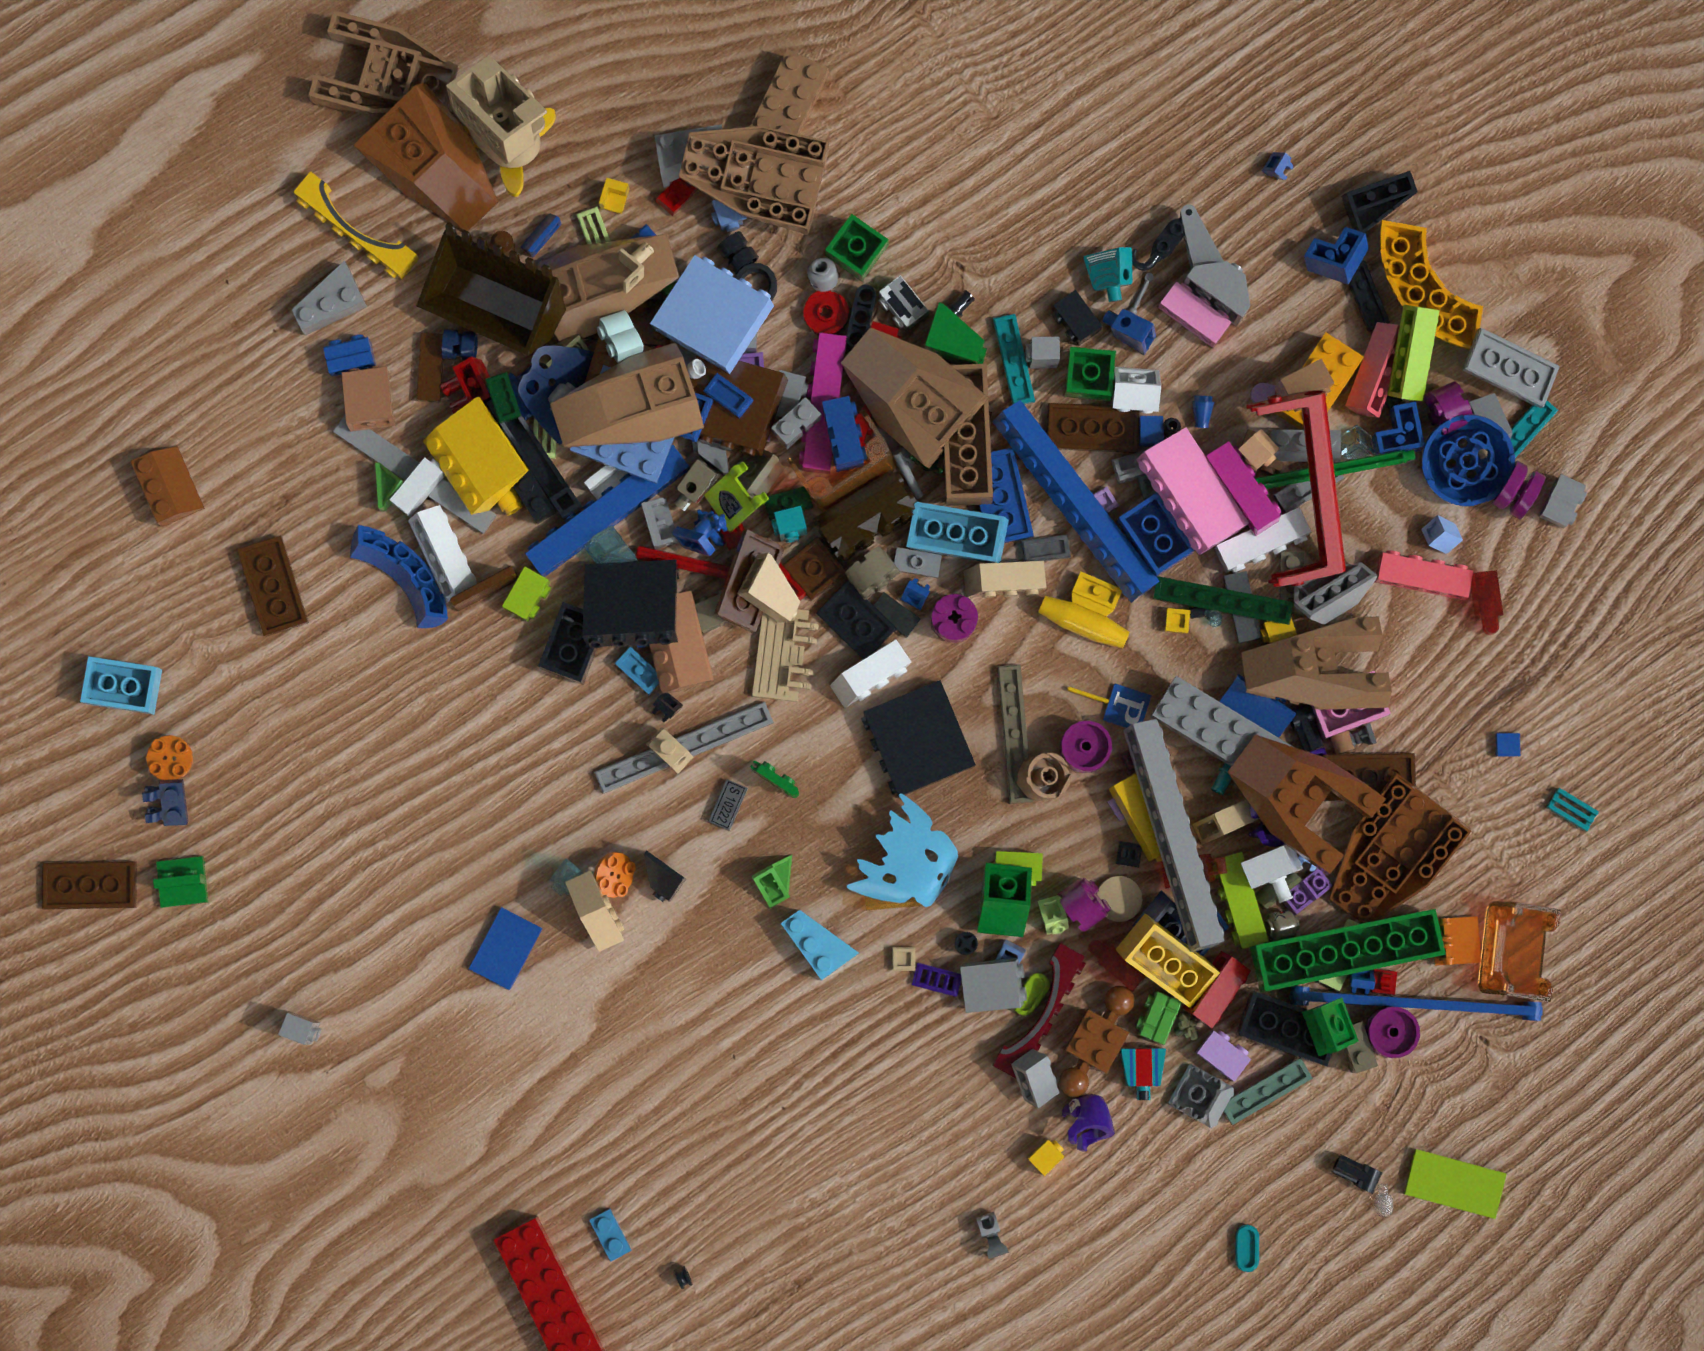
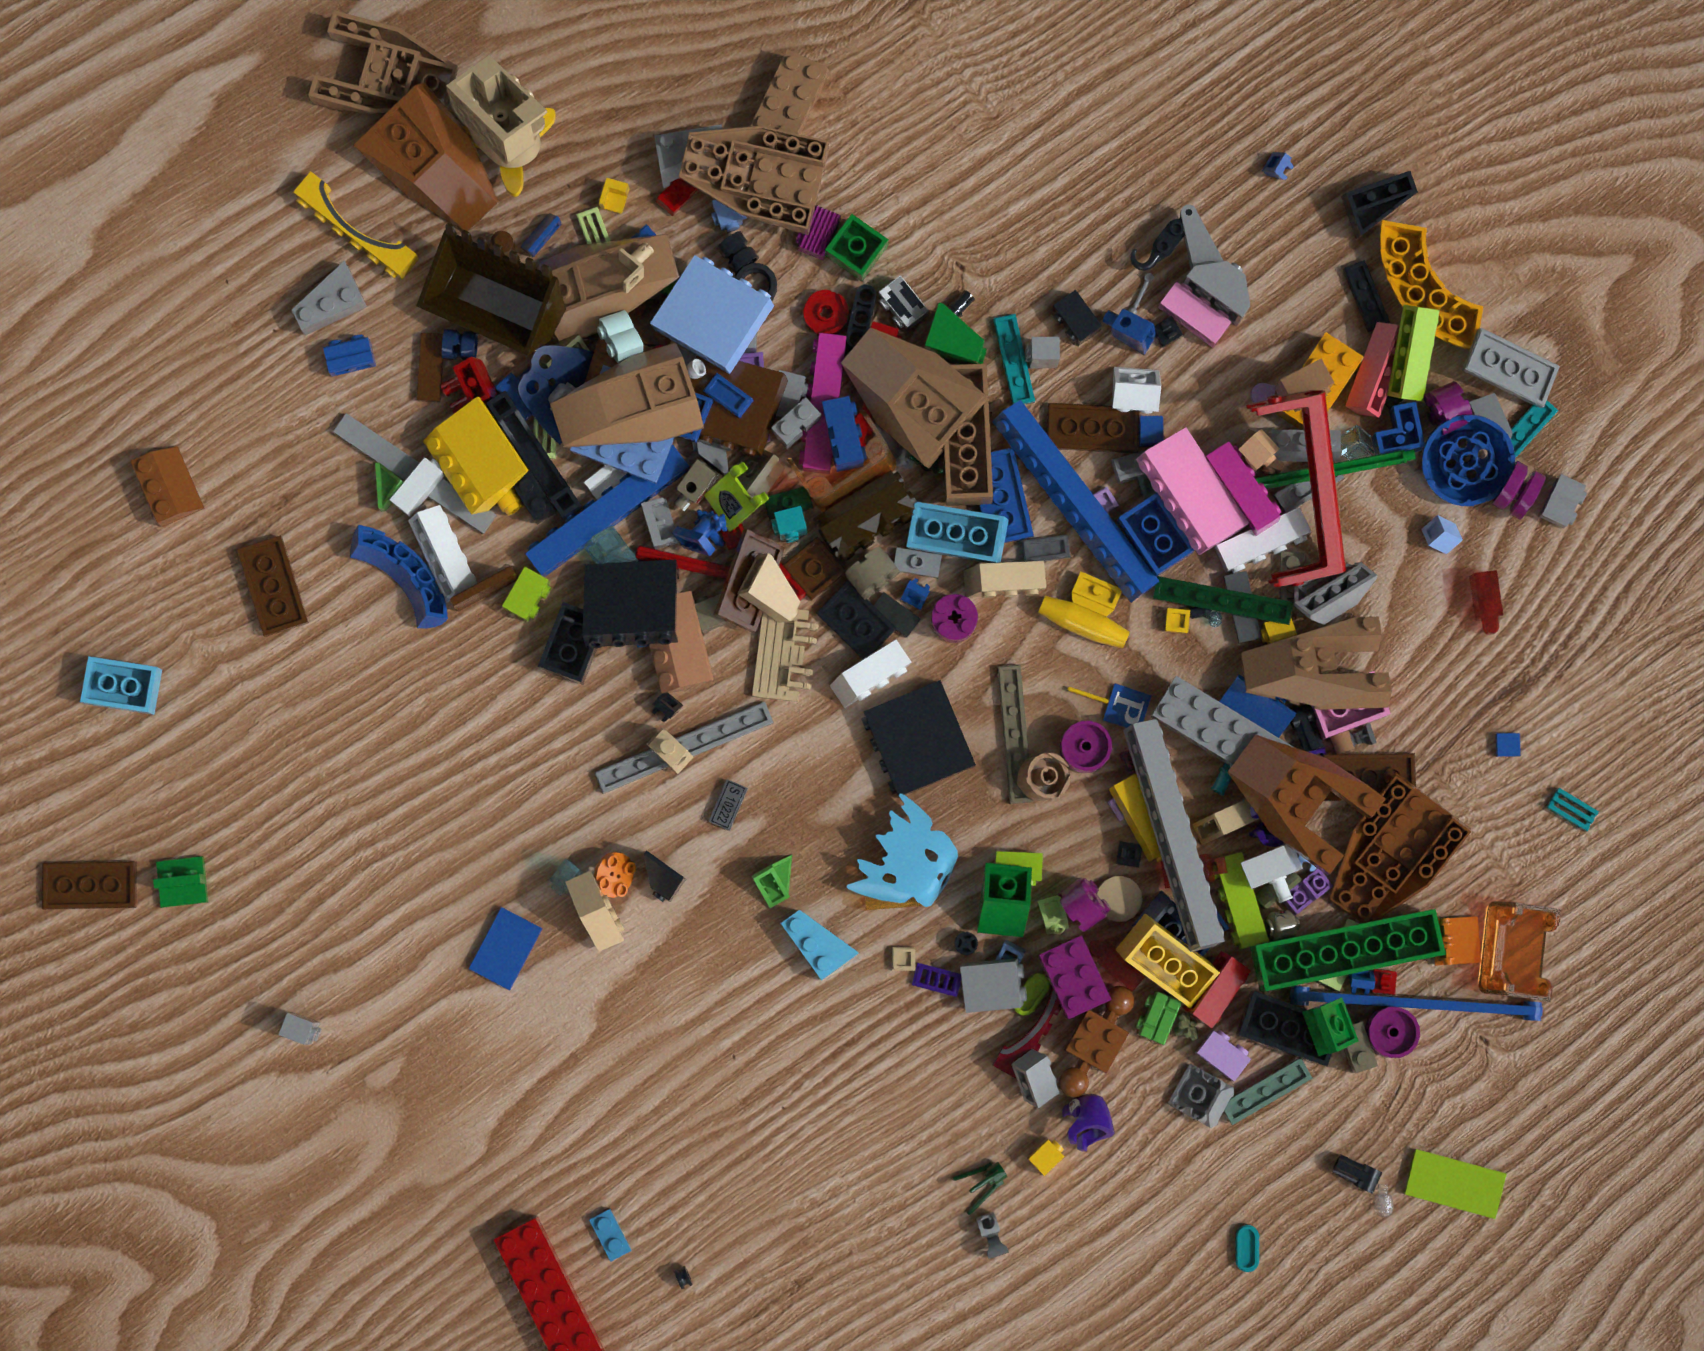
dark blue plate [142,779,188,826] -> none
orange plate [146,735,193,780] -> none
nougat panel [342,366,396,432] -> none
dark green plate [485,372,522,424] -> none
dark azure plate [615,647,659,695] -> none
green plate [750,761,799,798] -> none
light grey head [807,258,838,292] -> none
light grey piece [893,450,923,499] -> none
green brick [1065,347,1116,401] -> none
teal torso [1083,247,1133,303] -> none
torso [1120,1048,1166,1100] -> none
black pin [1163,418,1181,440] -> none
blue cone [1192,395,1215,428] -> none
blue brick [1304,227,1369,284] -> none
coral brick [1375,550,1473,600] -> none
none -> magenta brick [796,205,841,261]
none -> dark green plant [953,1162,1007,1215]
none -> magenta brick [1038,935,1111,1019]
none -> black tile [1154,316,1183,348]

